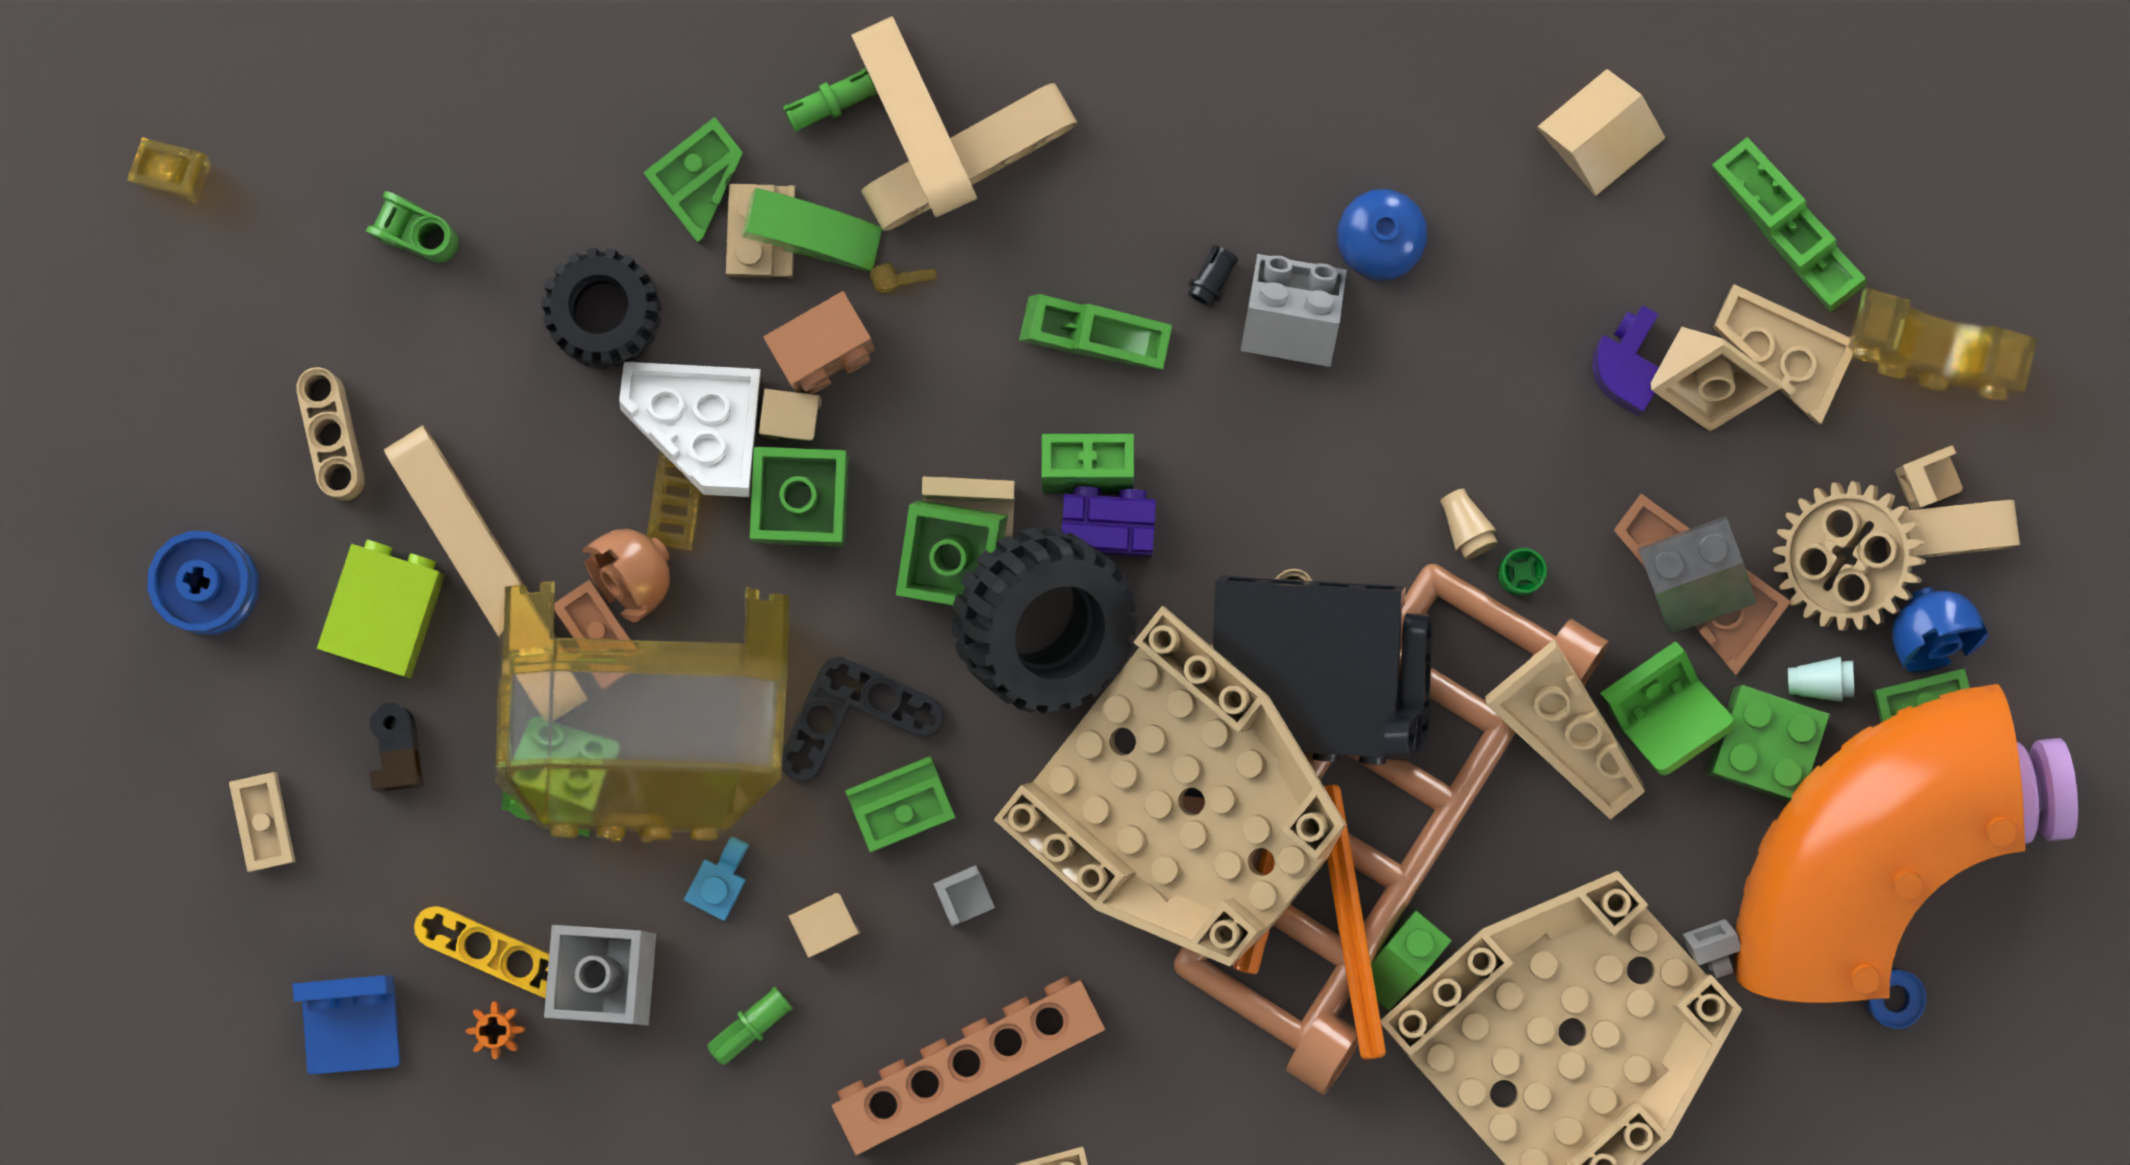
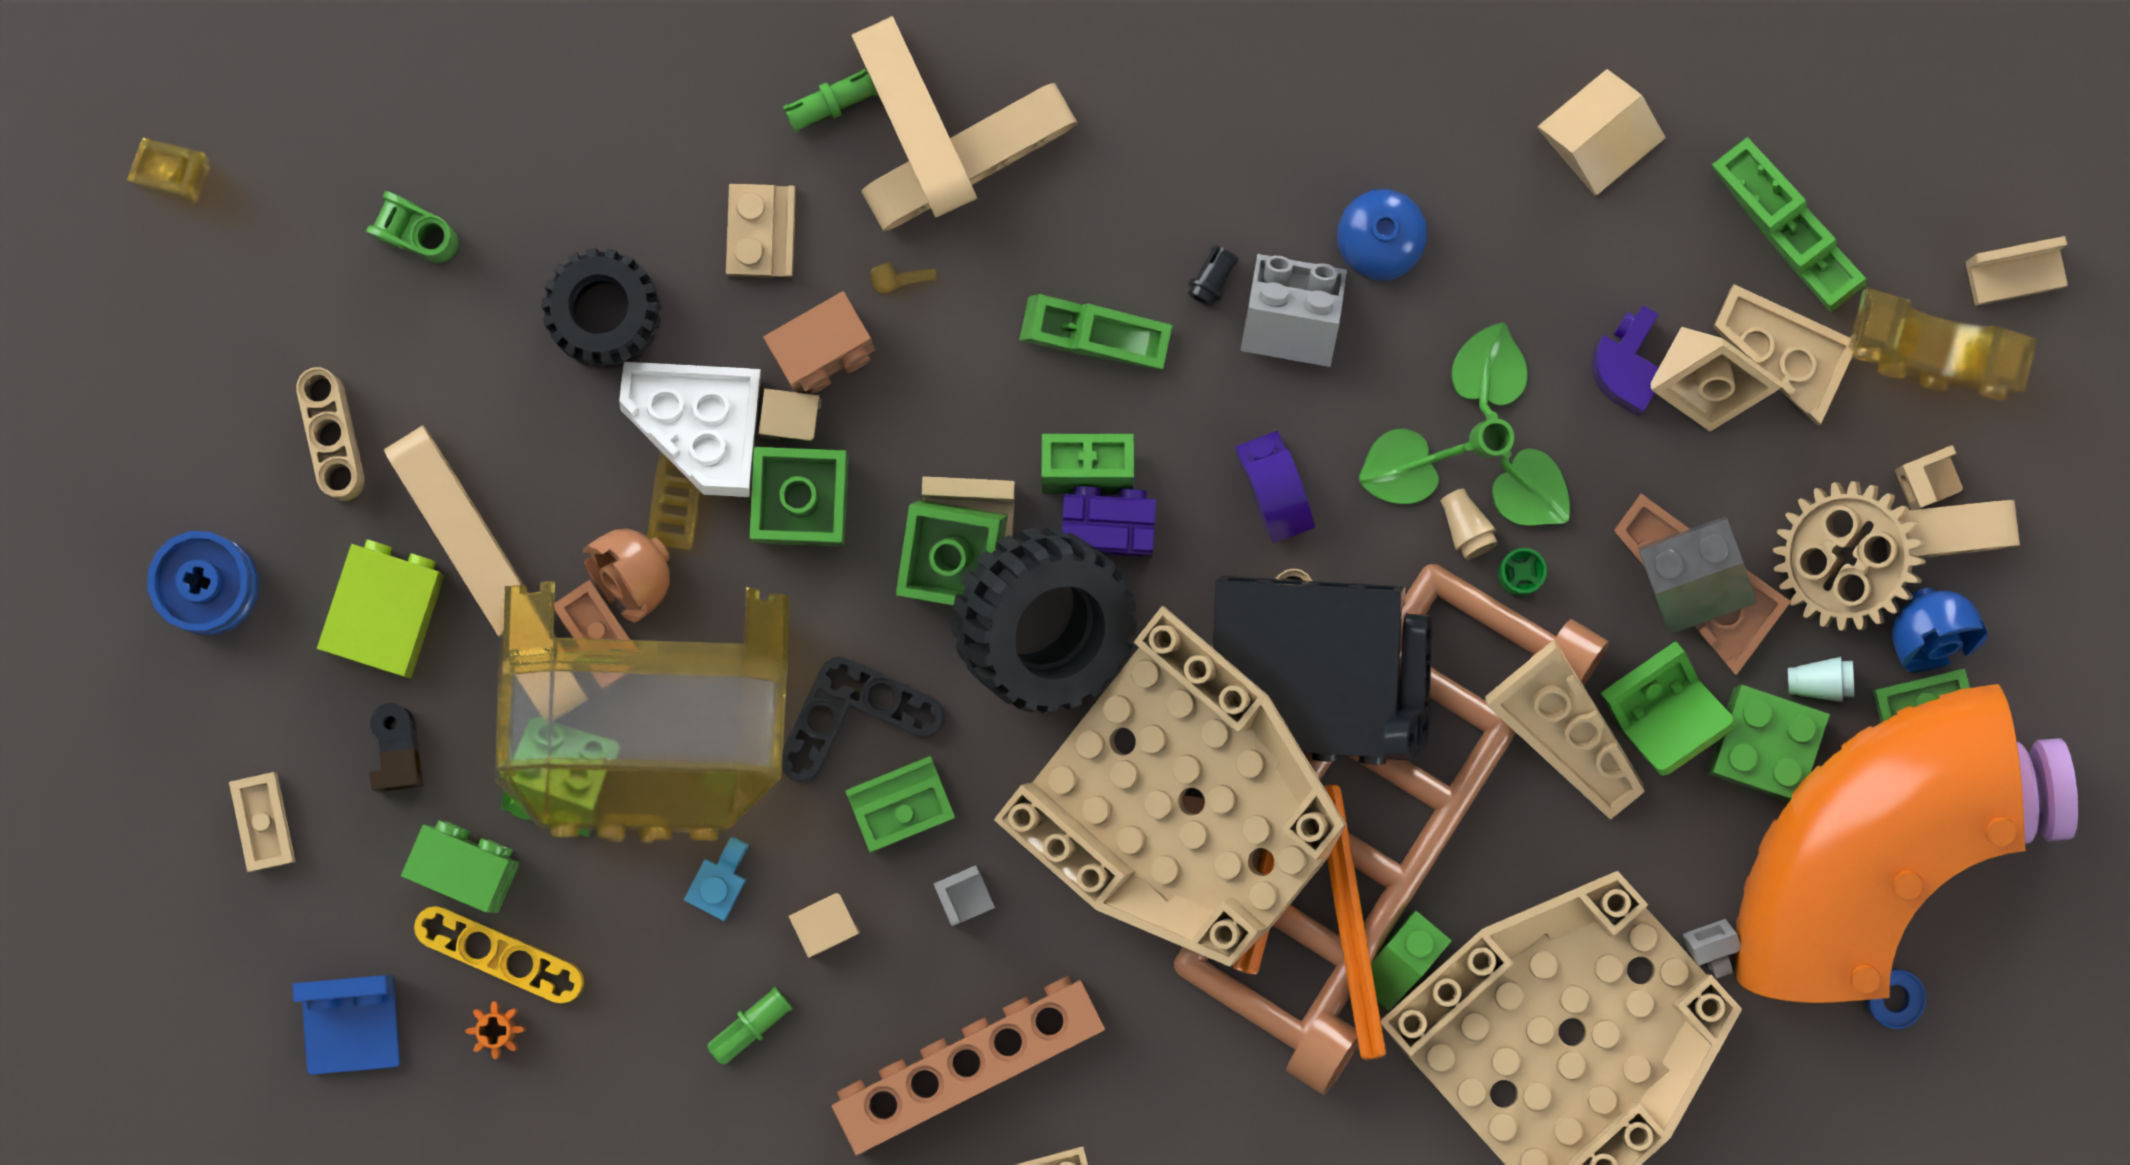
light grey slope [544,925,657,1026] -> none
bright green wing [643,117,743,242] -> none
bright green slope [741,188,882,272] -> none
none -> bright green brick [401,820,520,913]
none -> dark purple brick [1235,430,1315,543]
none -> bright green plant [1359,323,1570,526]
none -> tan panel [1965,236,2068,306]

